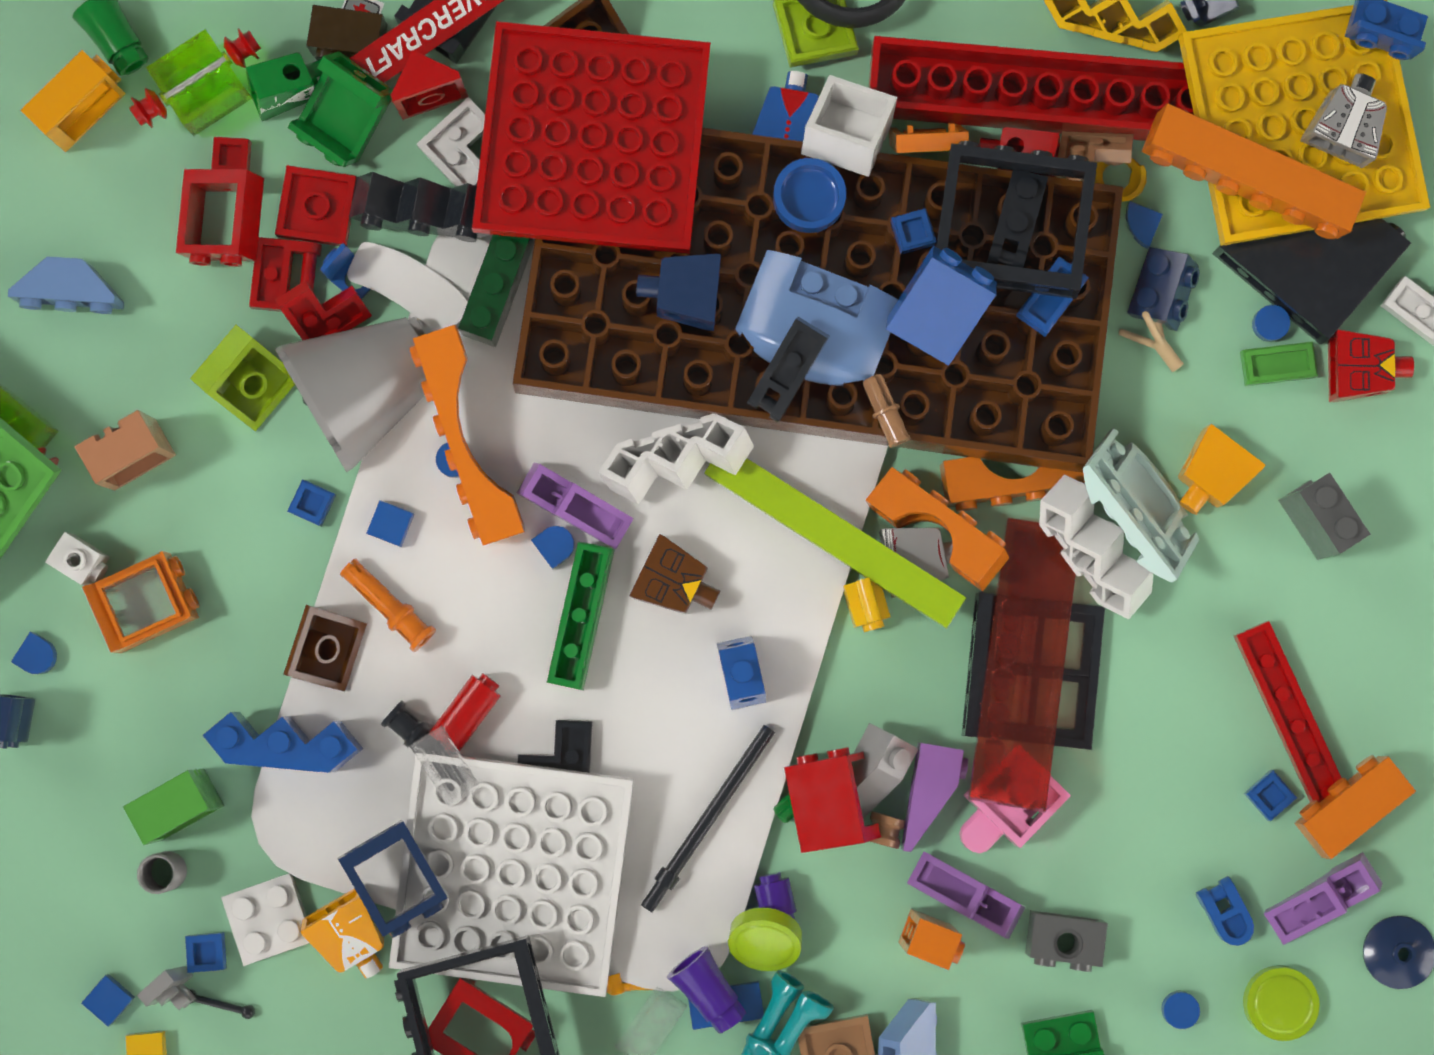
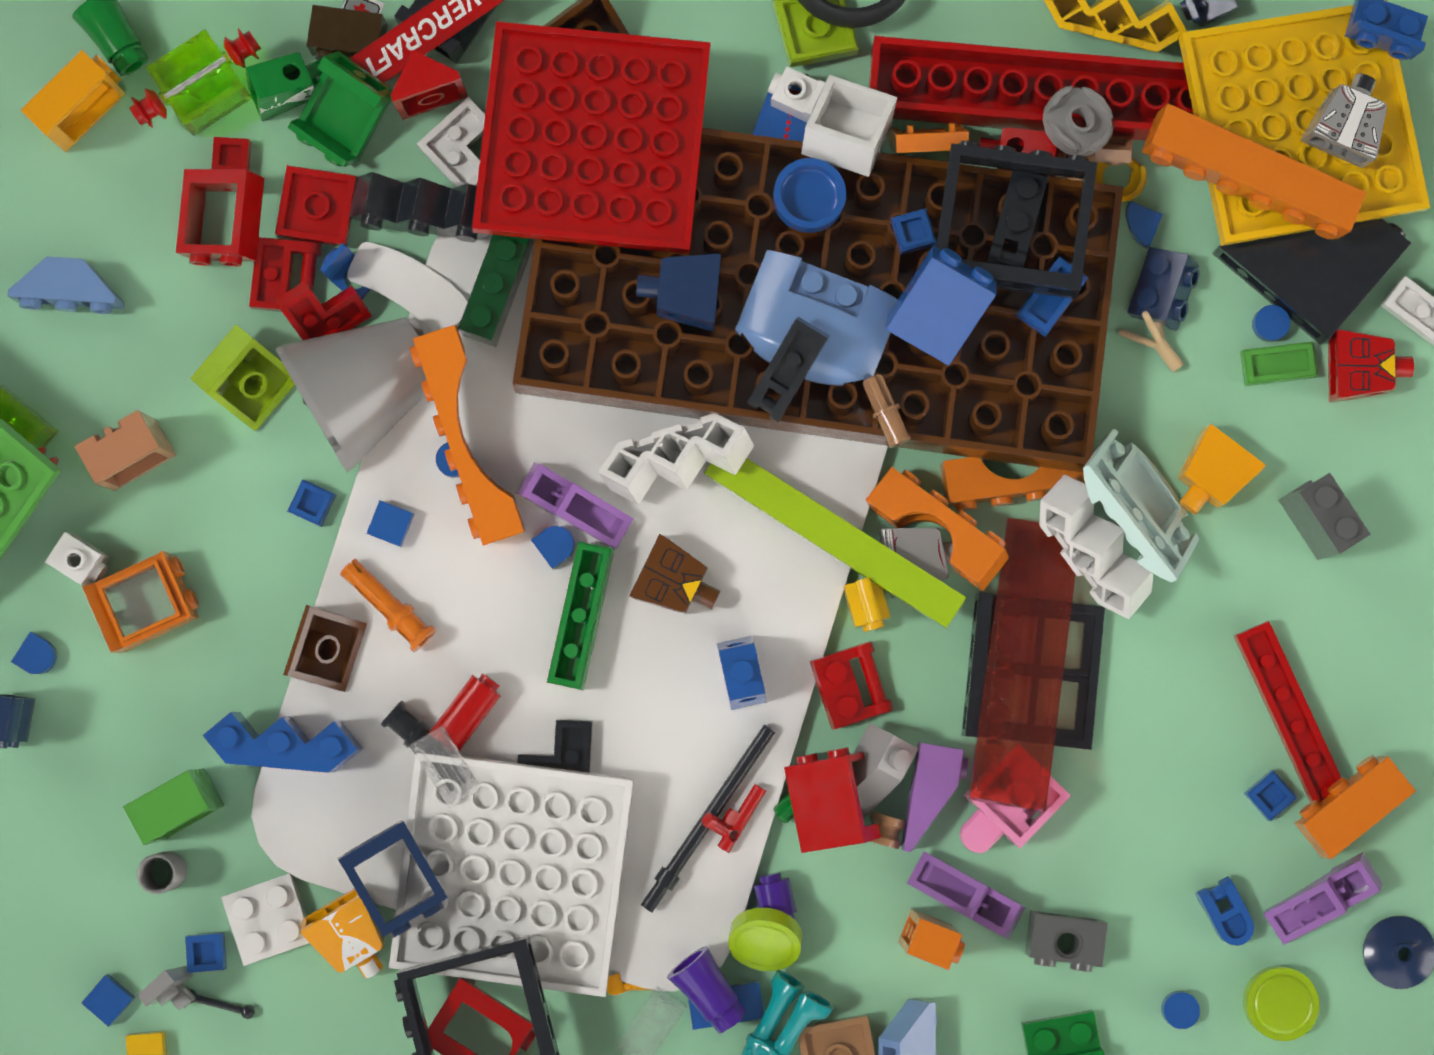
none -> red hose [702,784,766,853]
none -> white brick [768,66,826,123]
none -> red plate [809,641,894,730]
none -> light grey tile [1043,86,1114,156]

